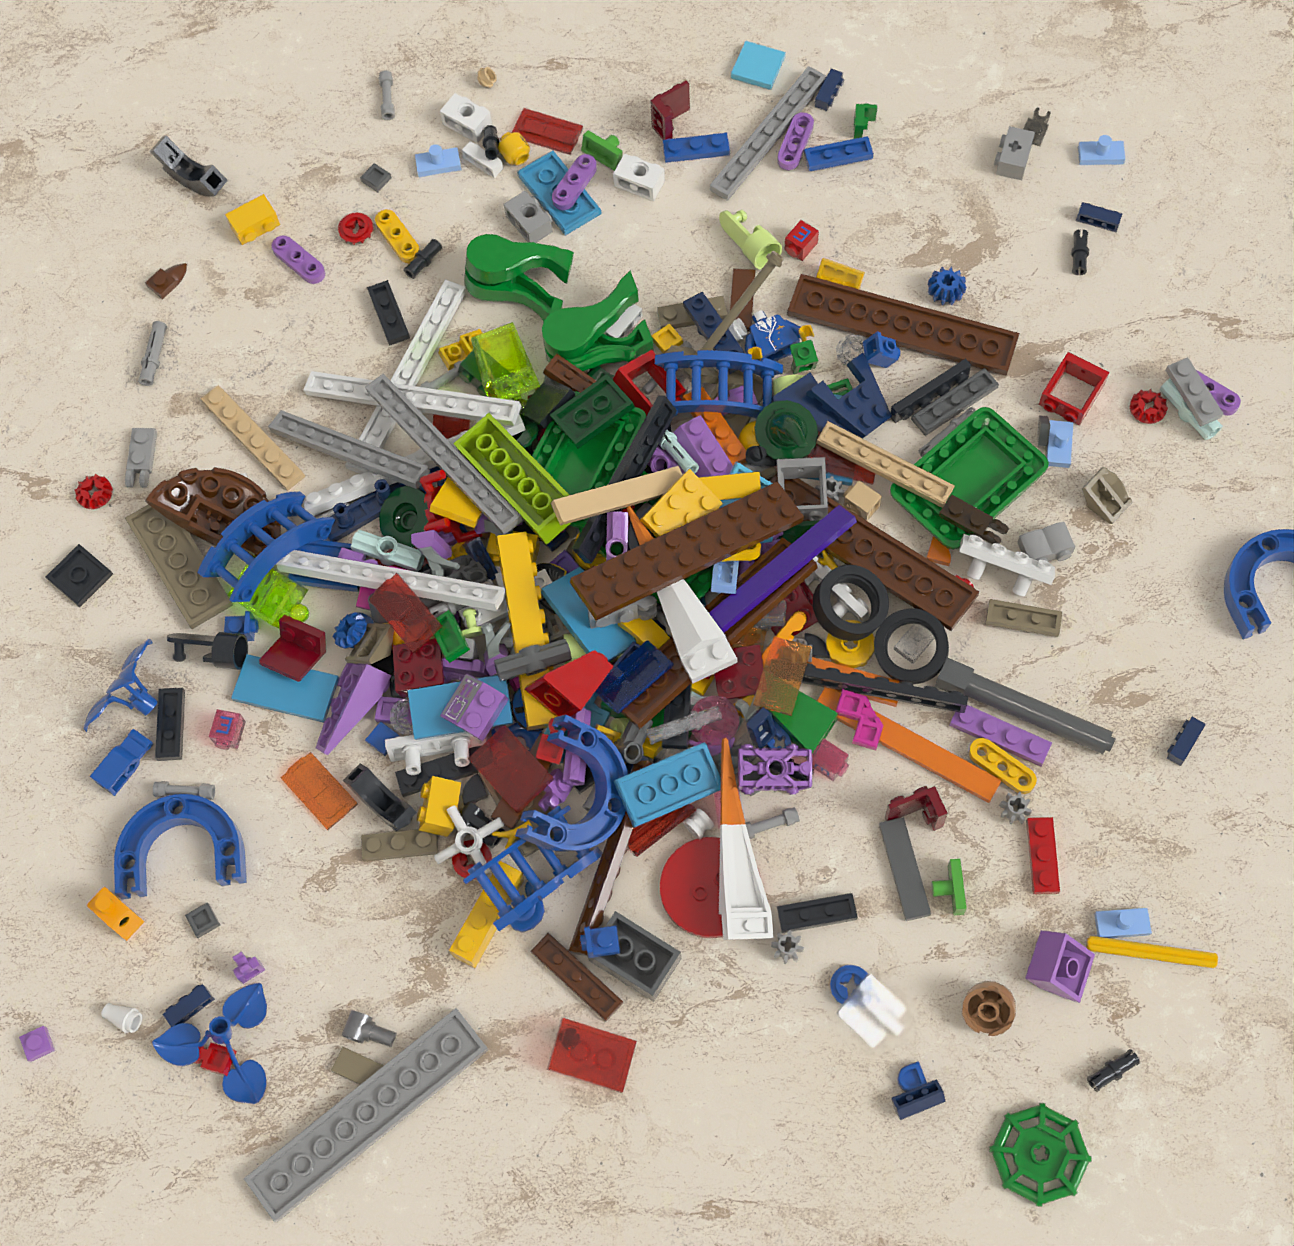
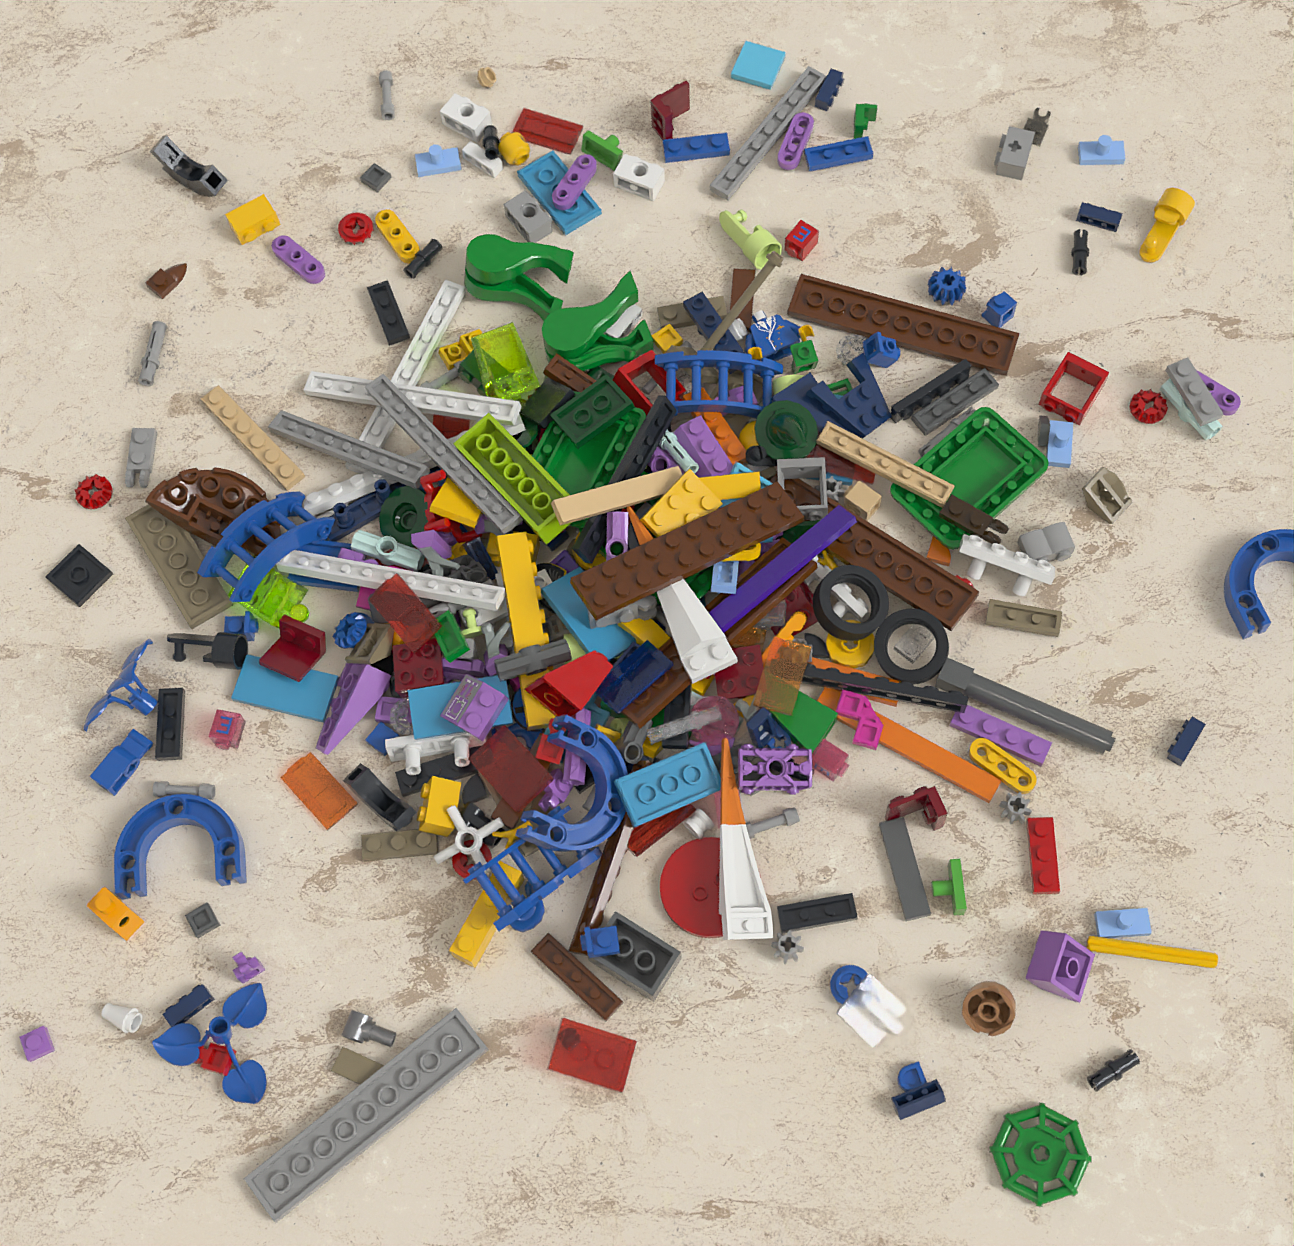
yellow plate [816,257,865,289] -> none
none -> blue brick [981,291,1017,328]
none -> yellow piece [1140,188,1195,263]

